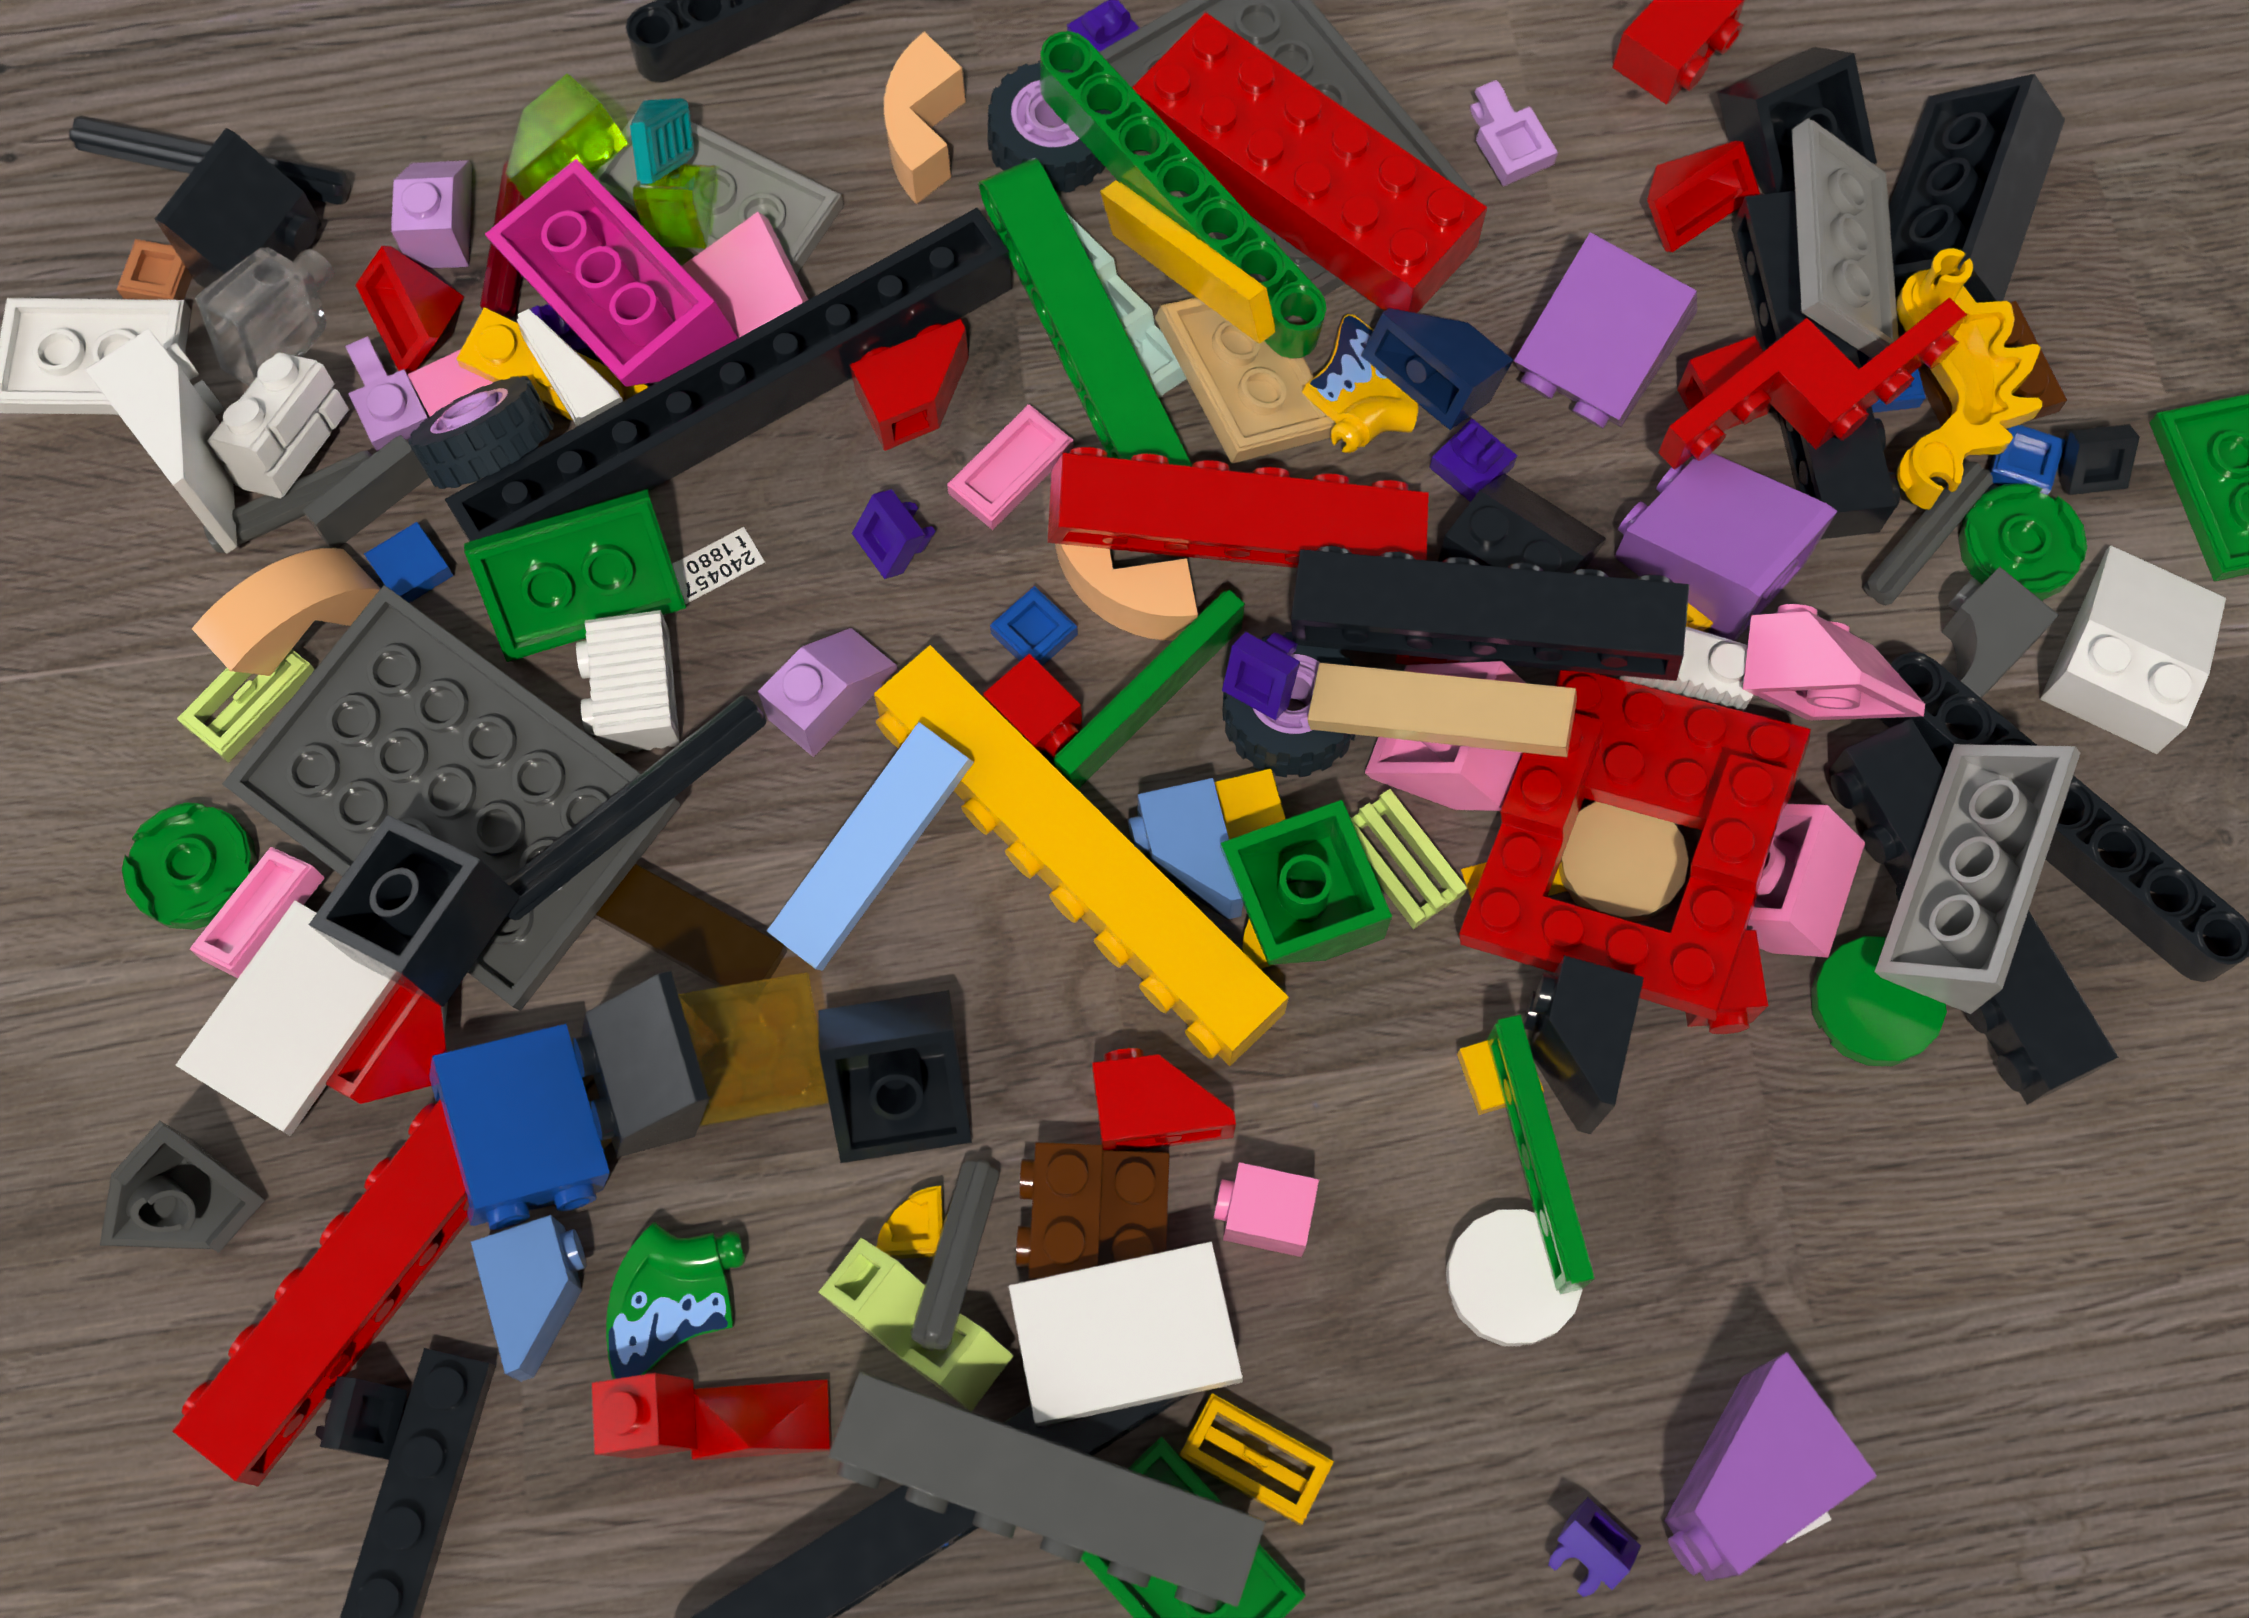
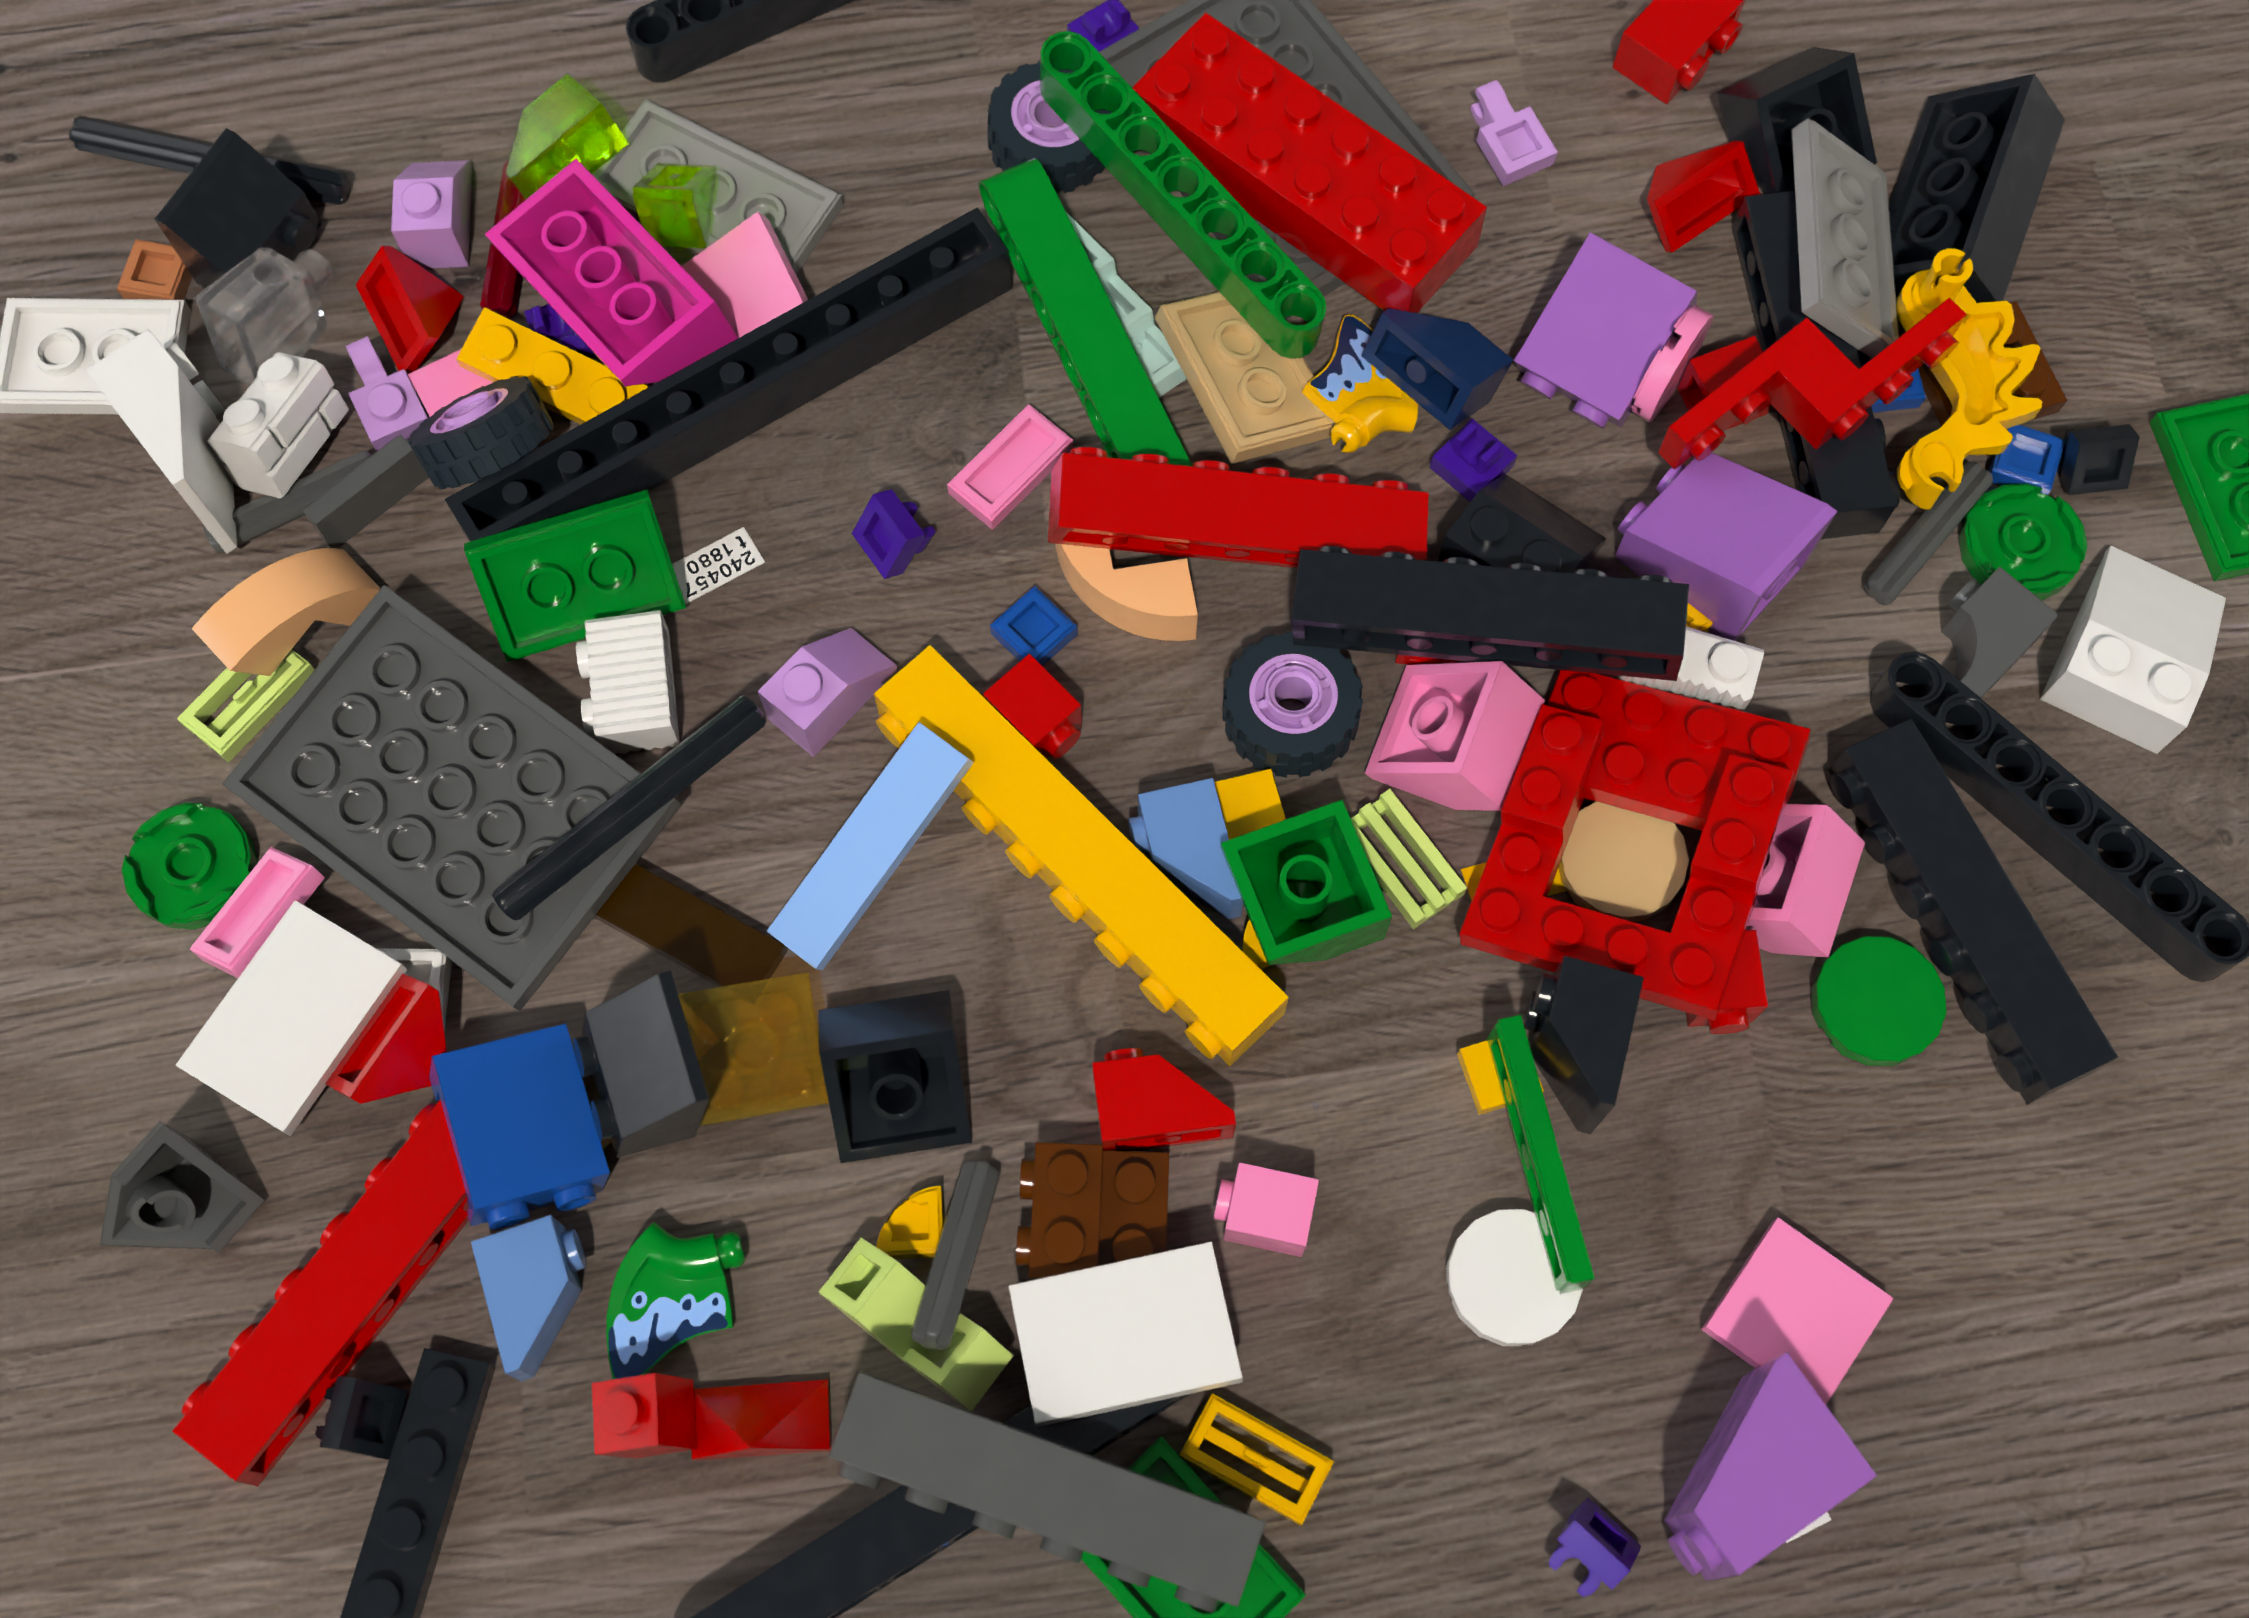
black brick [309,815,520,1007] -> none
blue tile [364,522,454,603] -> none
white slope [517,309,623,427] -> none
teal slope [630,98,694,184] -> none
red slope [850,319,969,451] -> none
light nougat brick [884,32,965,204] -> none
green tile [1055,590,1245,790] -> none
yellow tile [1100,180,1275,344] -> none
dark purple tile [1222,632,1300,721] -> none
tan tile [1307,663,1577,757] -> none
bright pink slope [1743,604,1925,721] -> none
light grey slope [1875,744,2080,1014] -> none
none -> bright pink tile [1631,305,1714,423]
none -> bright pink tile [1701,1218,1894,1405]

